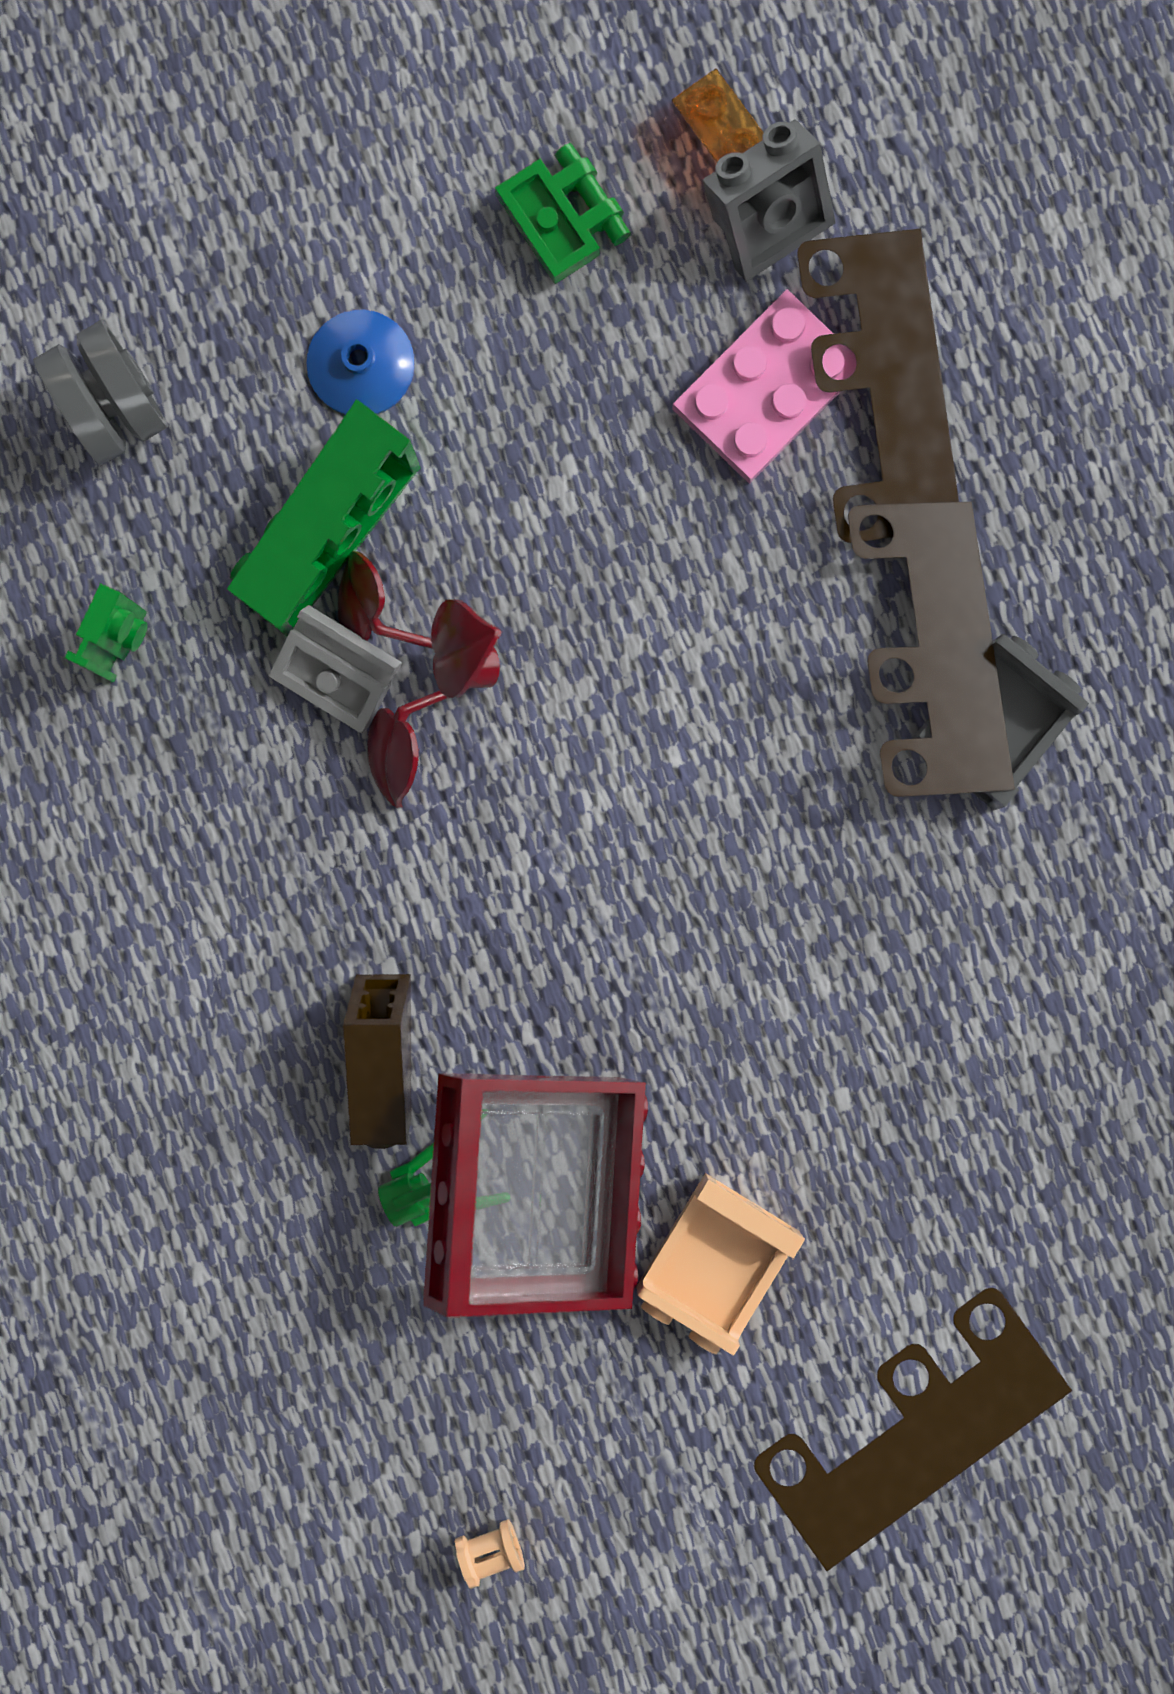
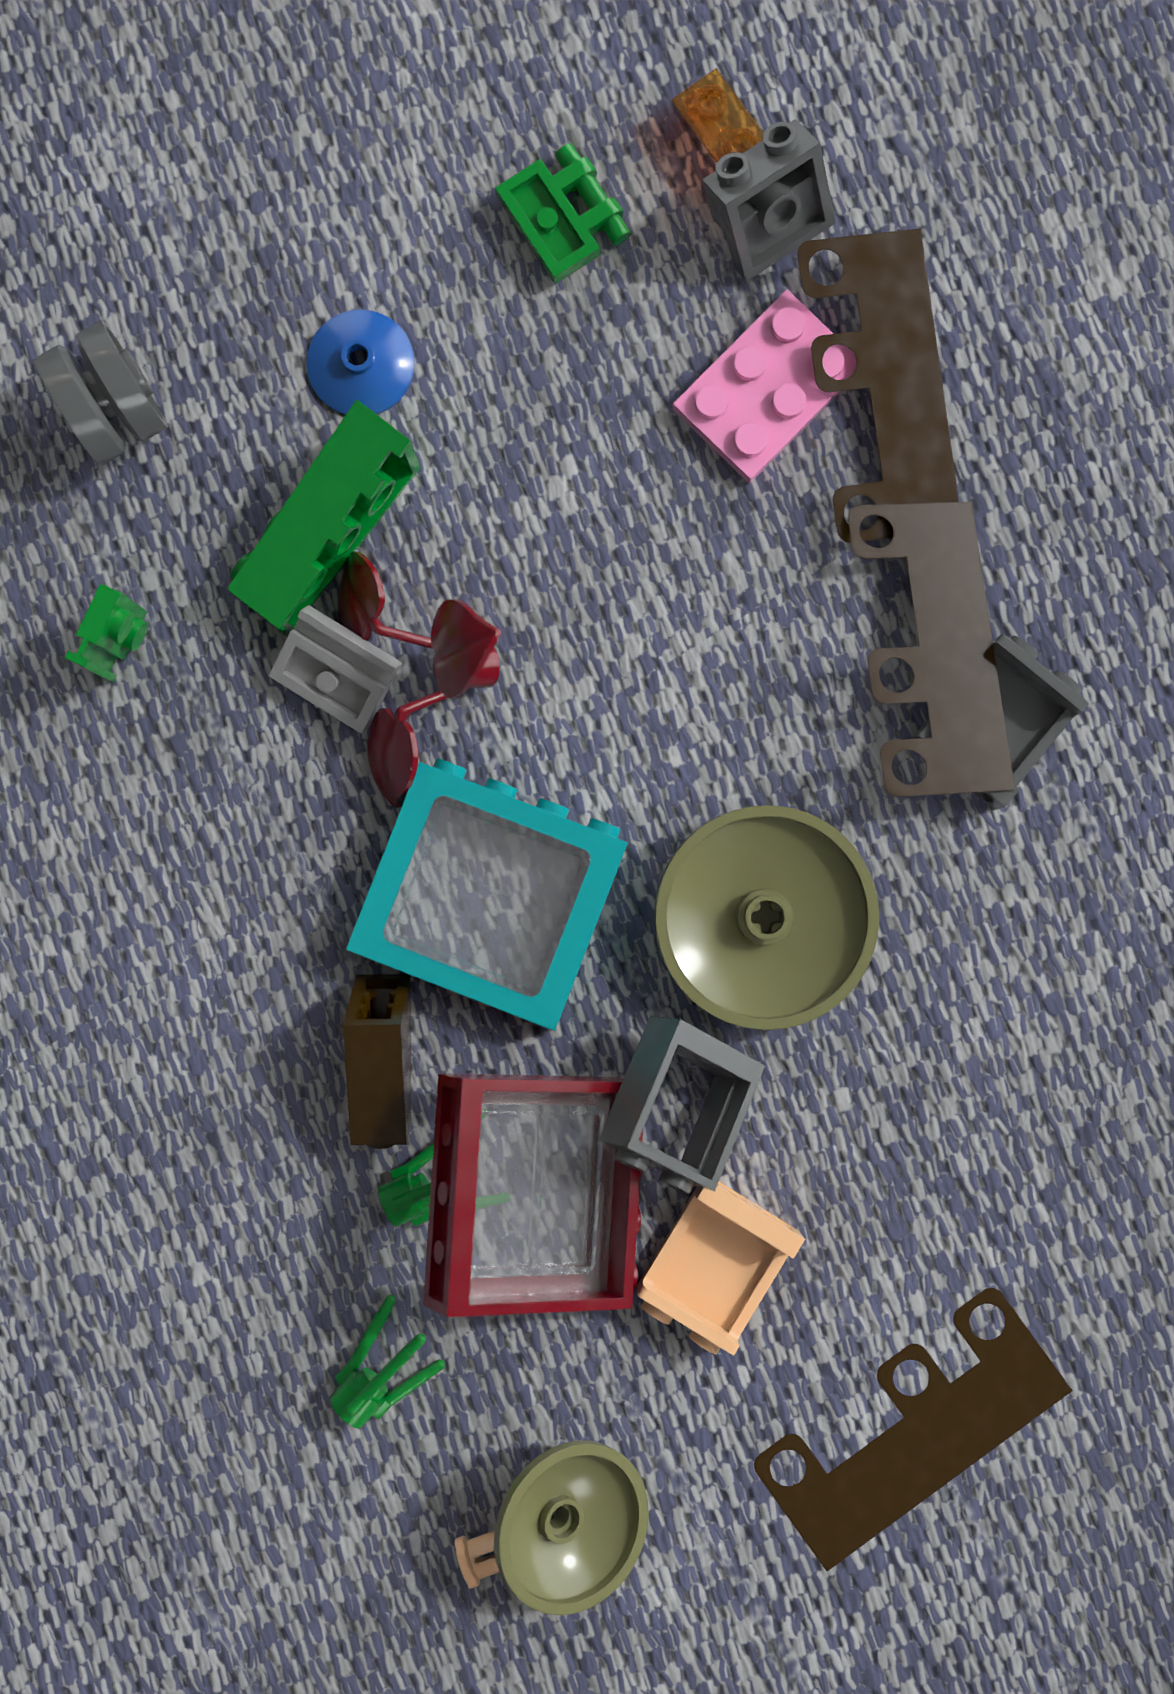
none -> green plant [329,1294,445,1429]
none -> piece [346,758,628,1031]
none -> olive dish [494,1440,649,1615]
none -> dark grey window [598,1015,765,1194]
none -> olive dish [654,805,879,1030]

